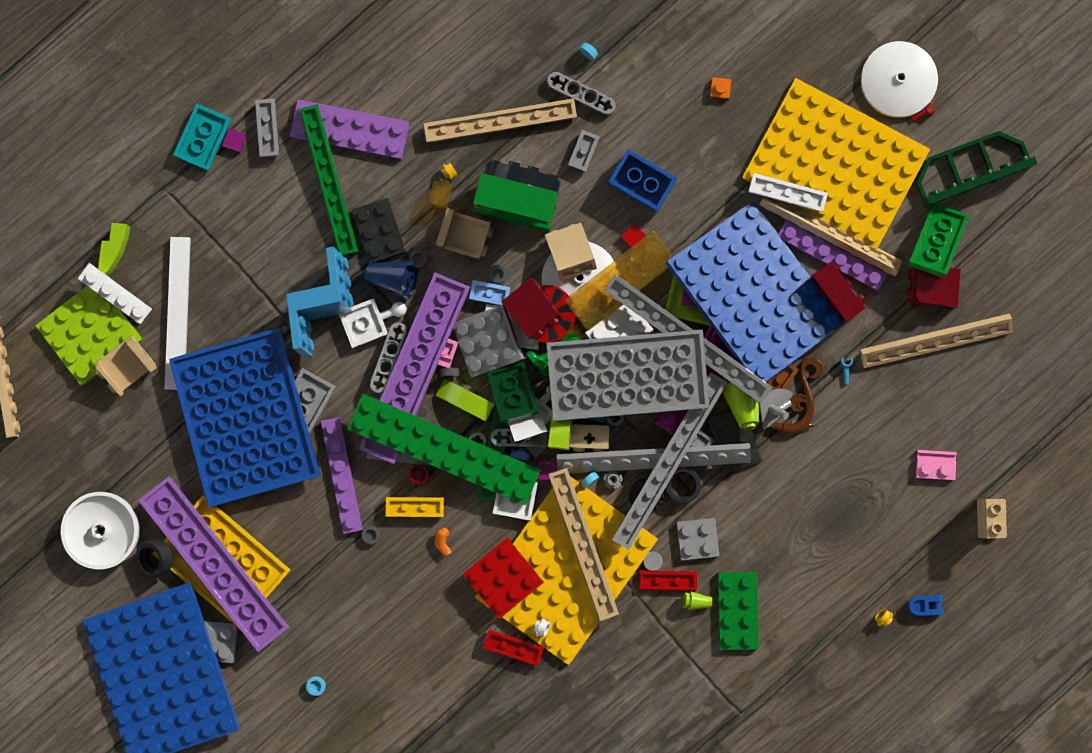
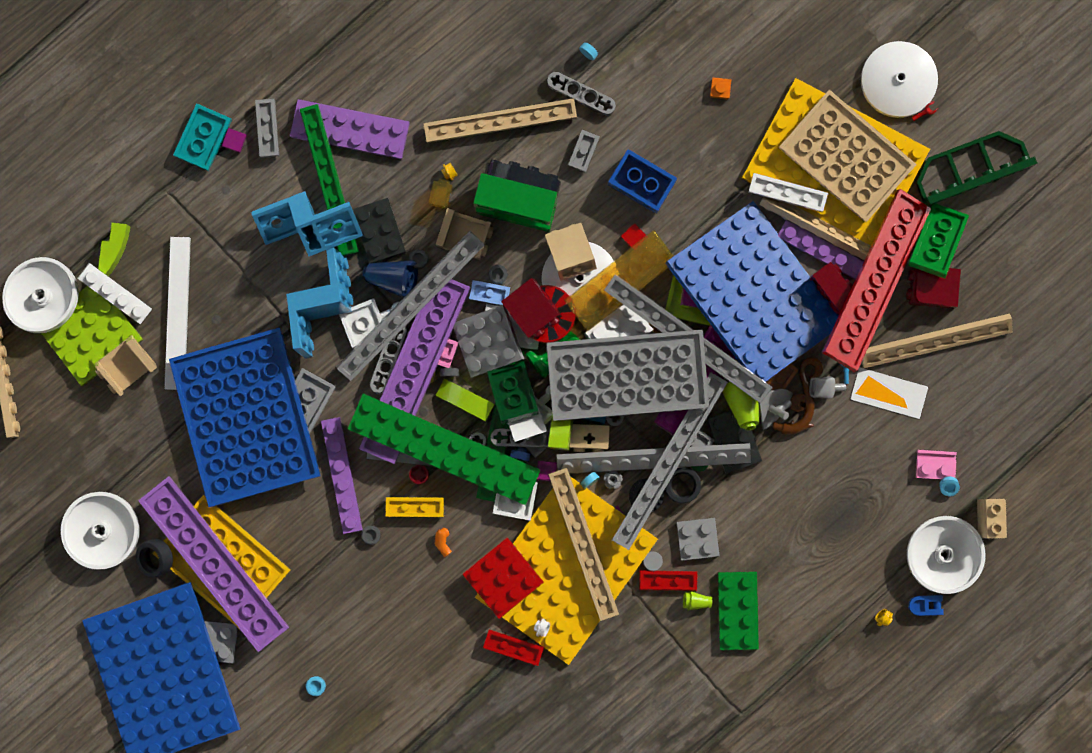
none -> white dish [2,257,79,333]
none -> dark azure bracket [251,191,363,256]
none -> light grey plate [336,231,484,381]
none -> tan plate [779,90,917,223]
none -> light grey piece [809,376,846,399]
none -> plate [822,189,931,372]
none -> white sticker [851,368,928,419]
none -> white dish [907,516,985,594]
none -> medium azure tile [939,476,960,496]

